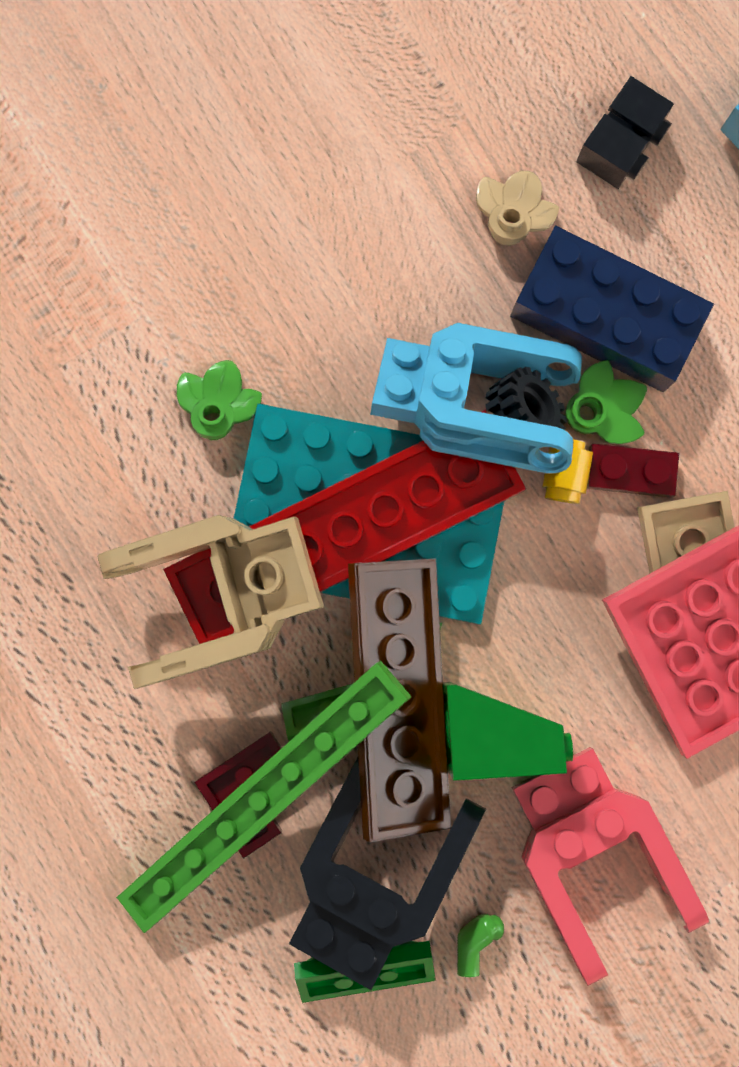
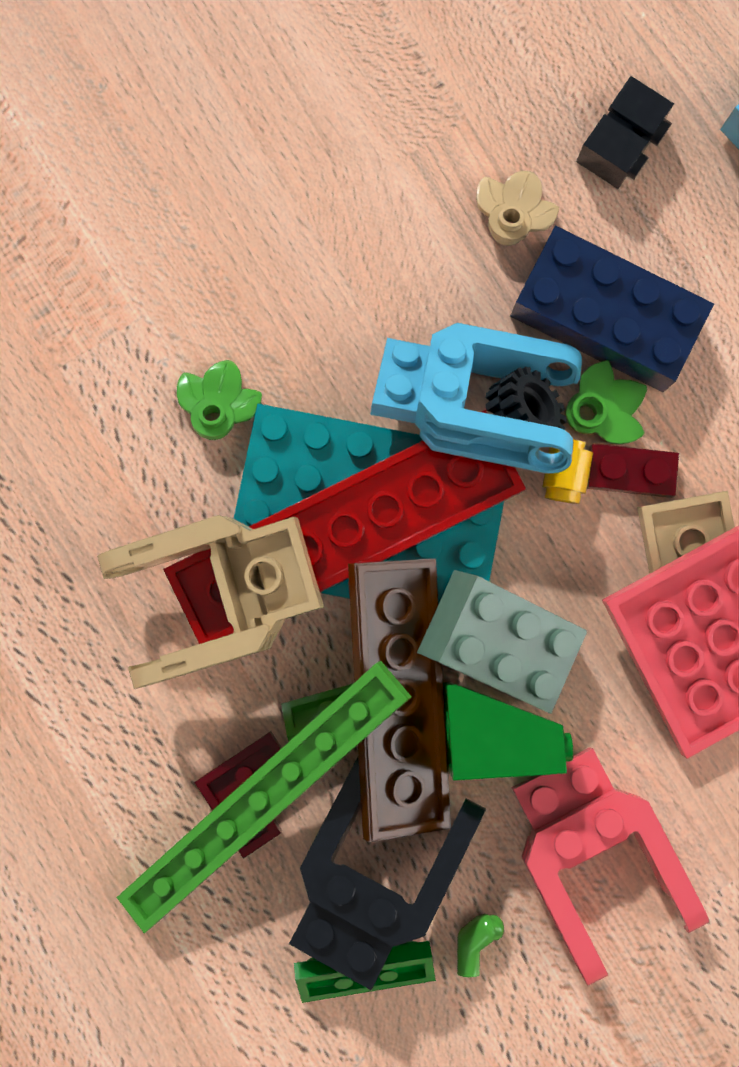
none -> sand green brick [417,570,587,714]

